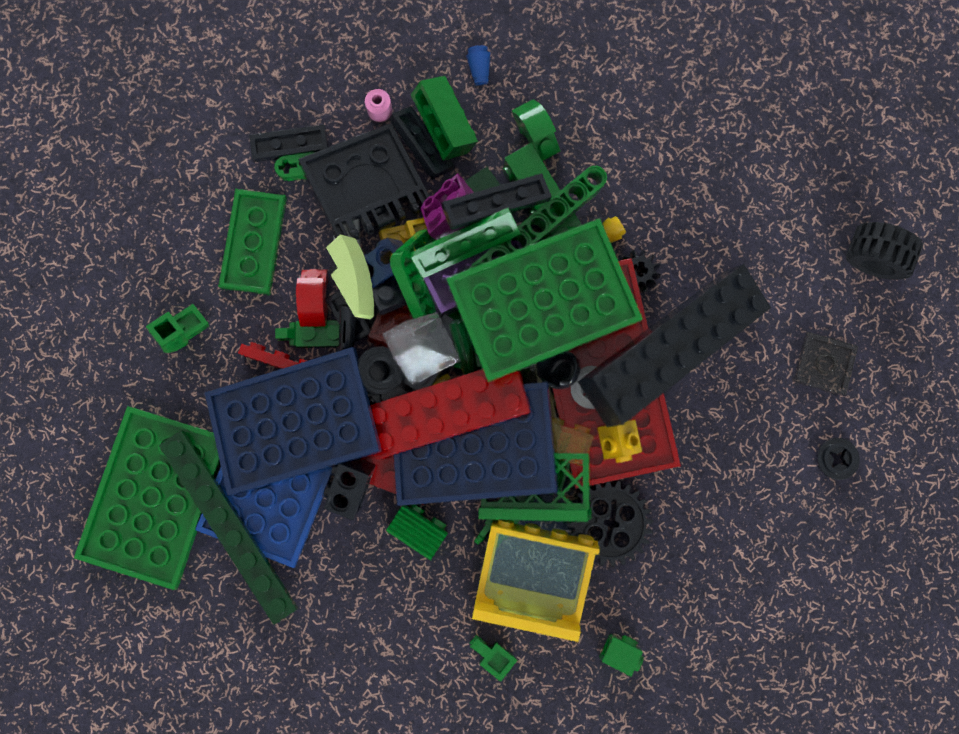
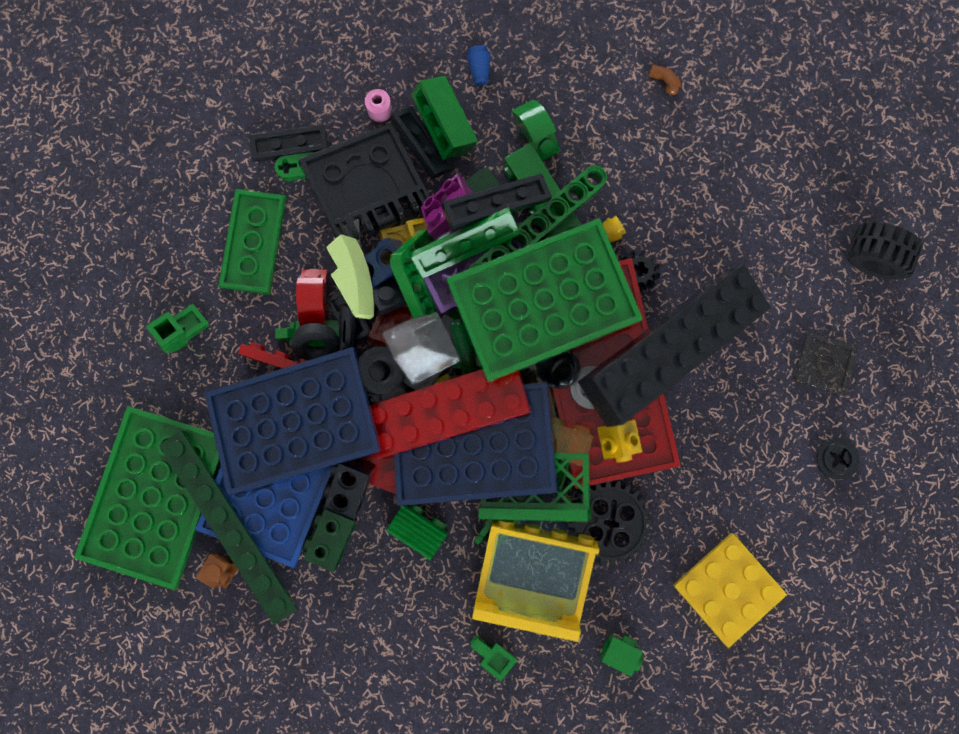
none -> dark orange brick [196,552,238,589]
none -> black tyre [291,323,339,361]
none -> dark green brick [303,509,357,572]
none -> dark orange arm [649,64,681,95]
none -> yellow plate [673,533,787,648]

